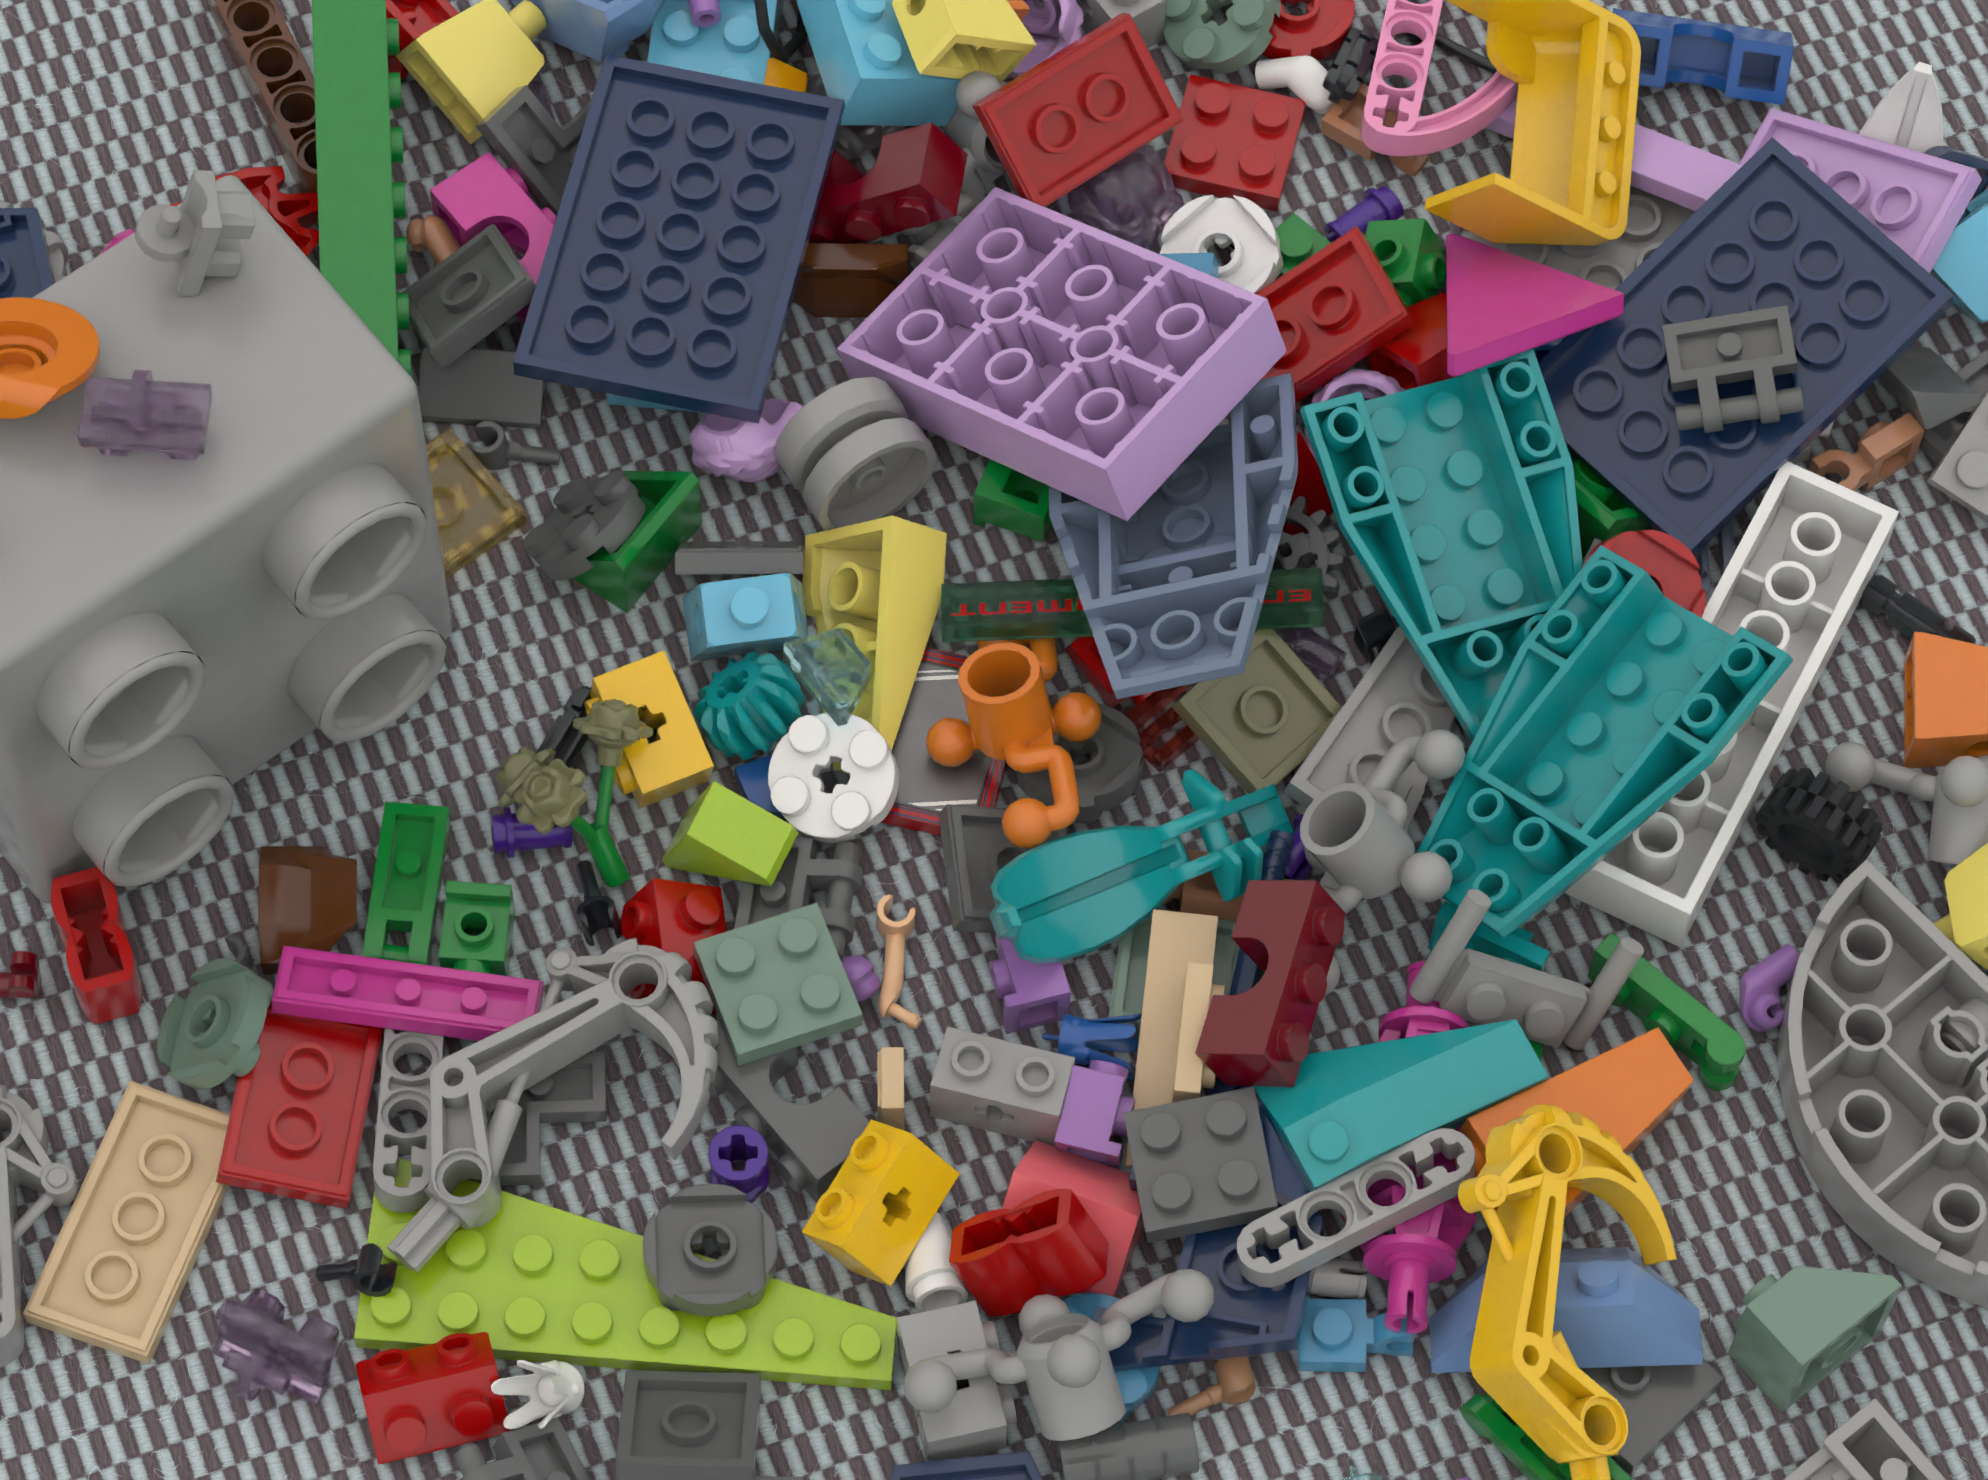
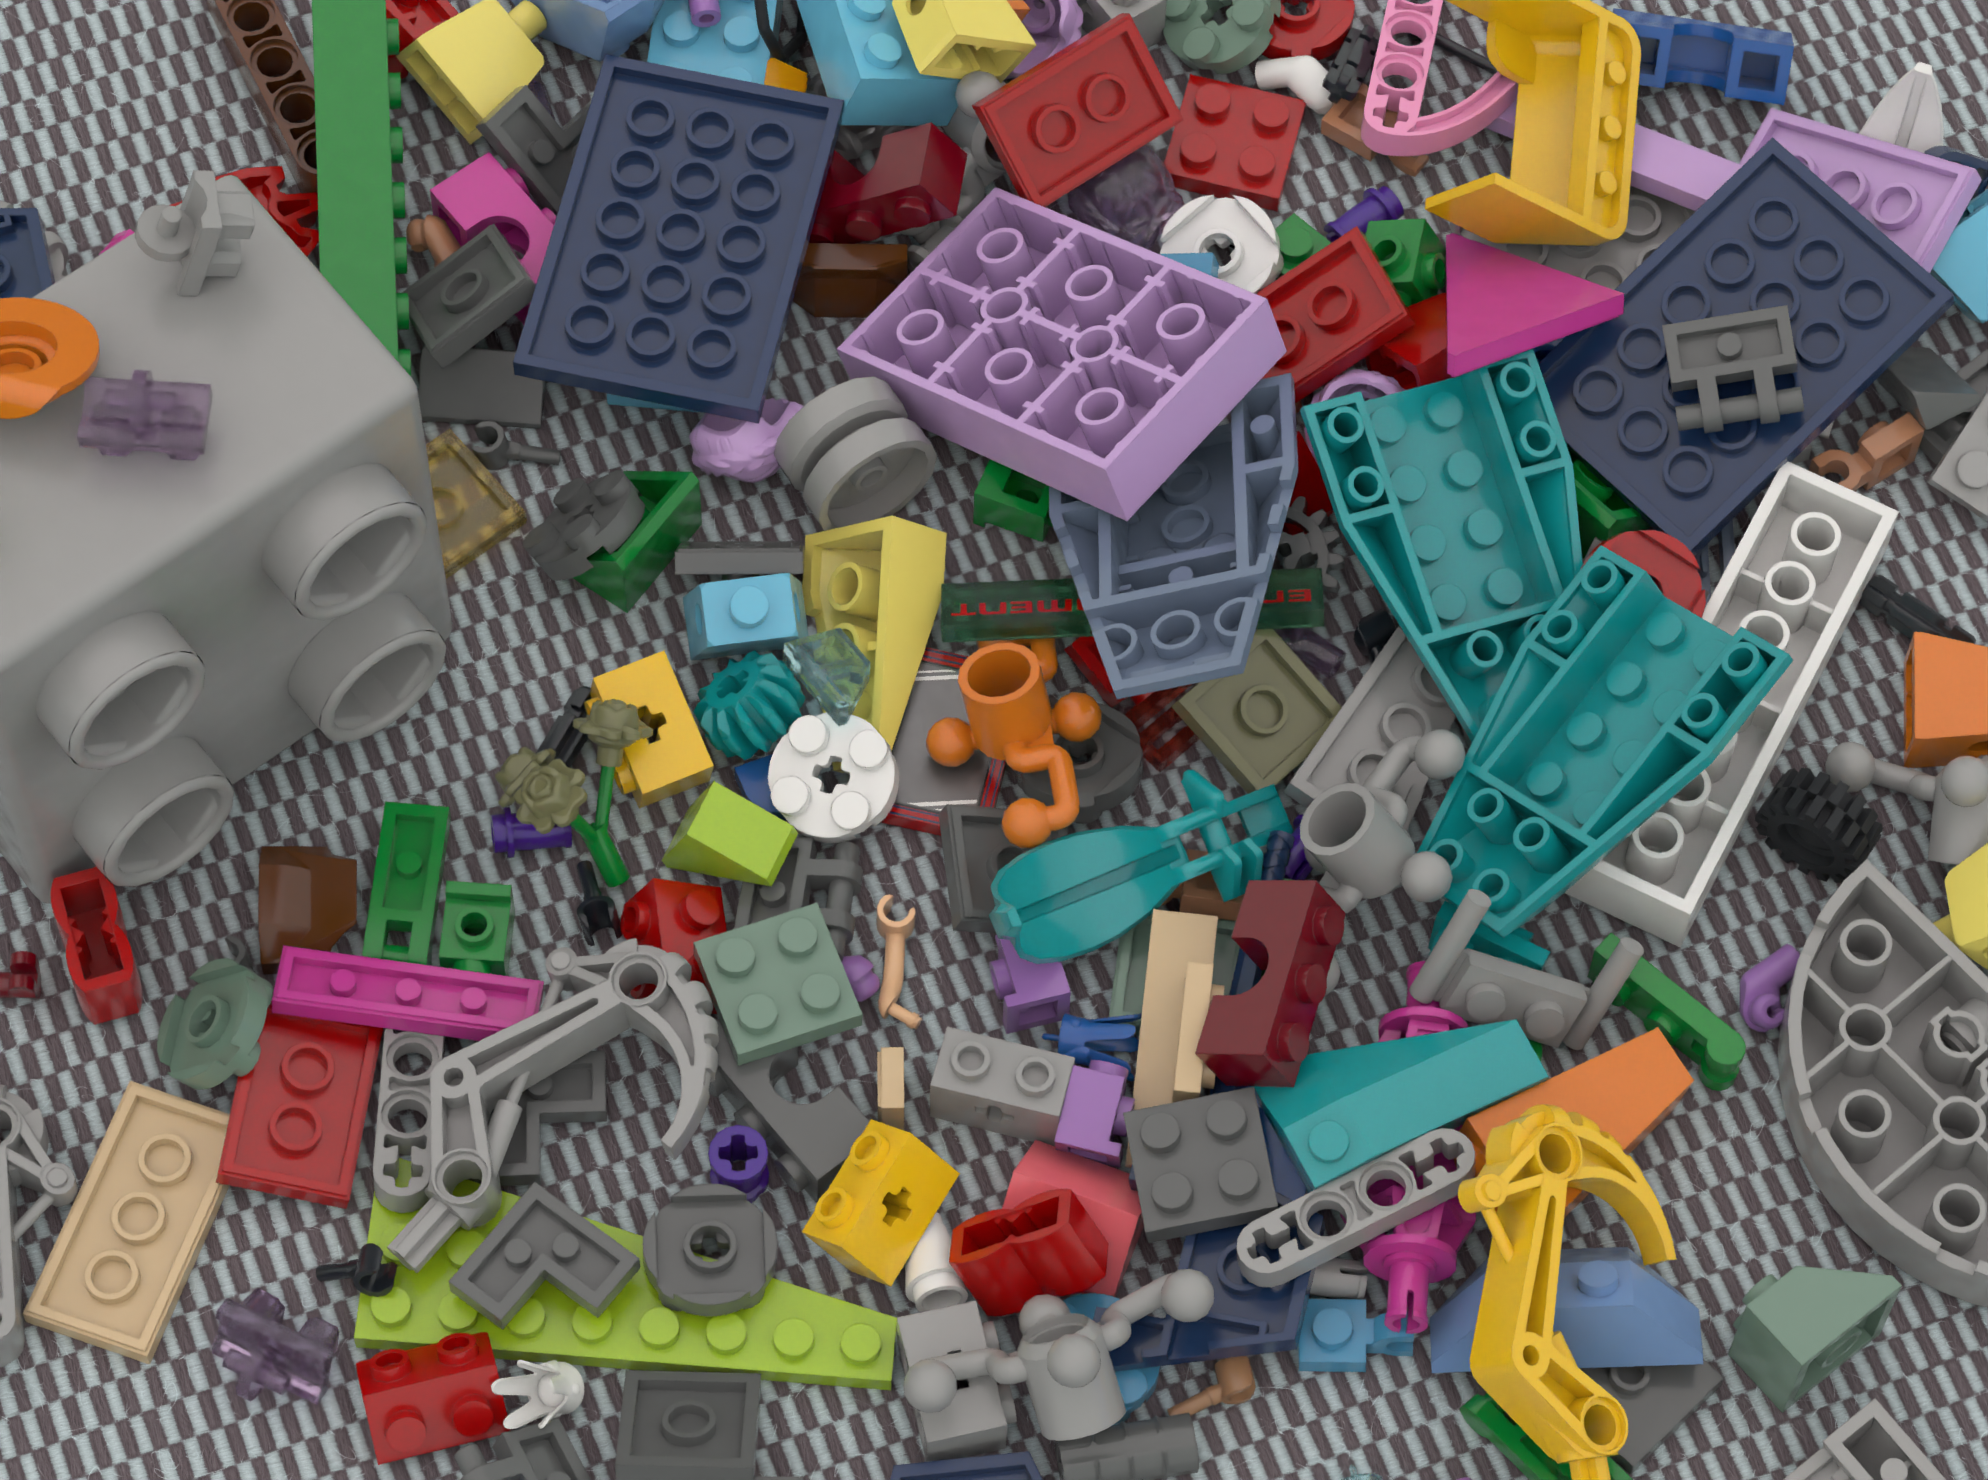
none -> dark grey plate [449,1182,640,1330]

